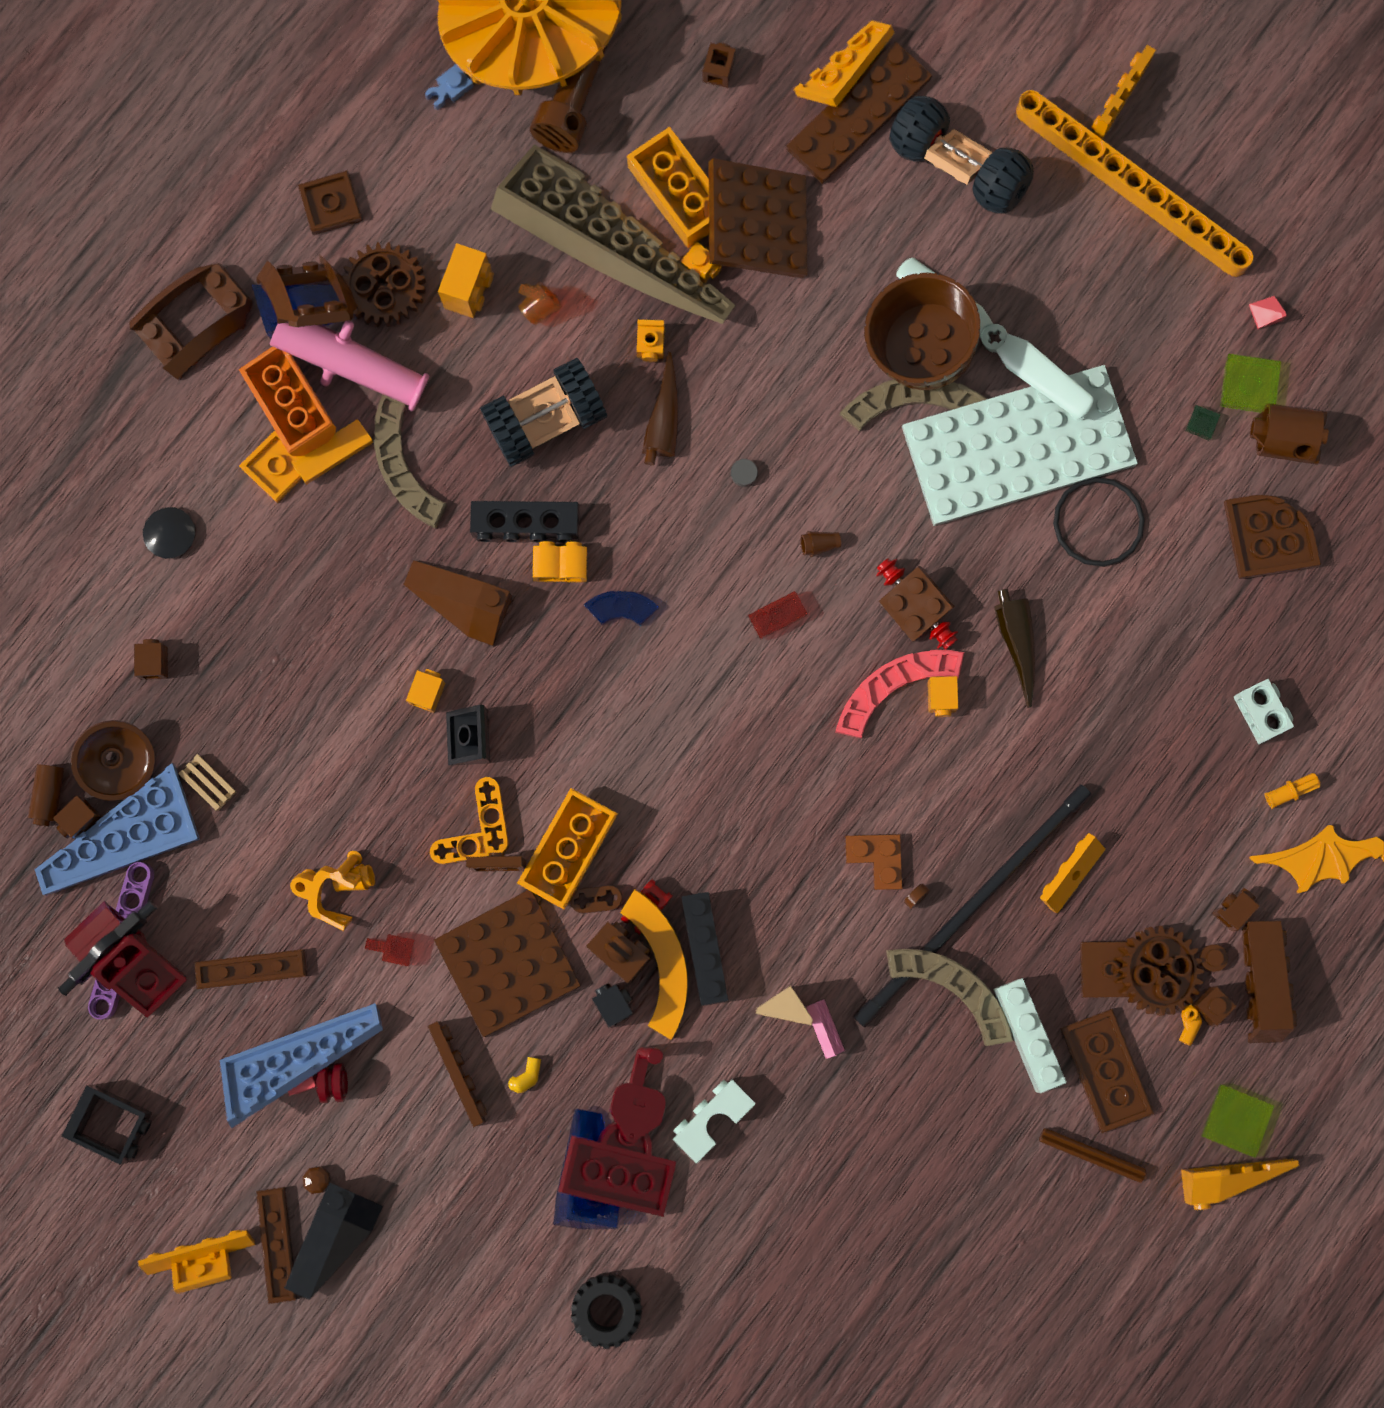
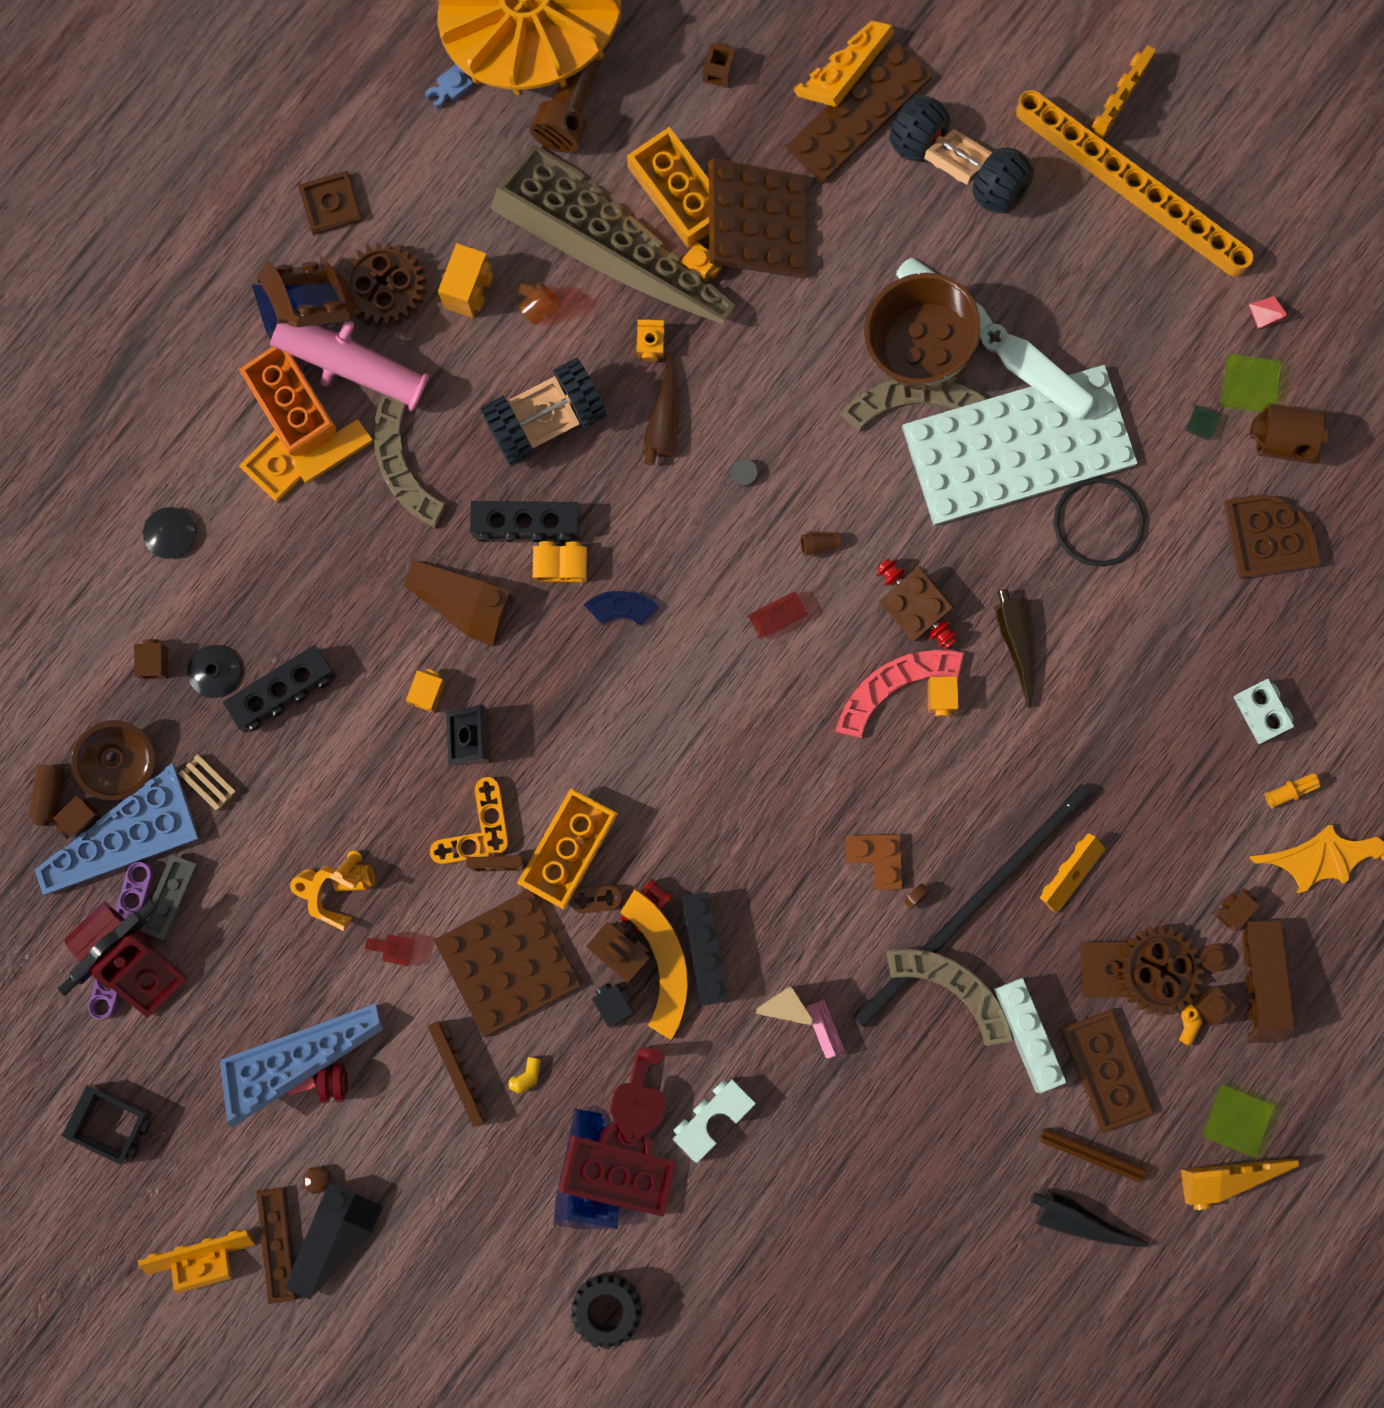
reddish brown wedge [129,263,253,380] -> none
reddish brown tile [194,949,307,990] -> none
none -> dark grey plate [140,854,198,941]
none -> black dish [187,645,241,698]
none -> black brick [223,644,336,733]
none -> black piece [1030,1189,1149,1247]

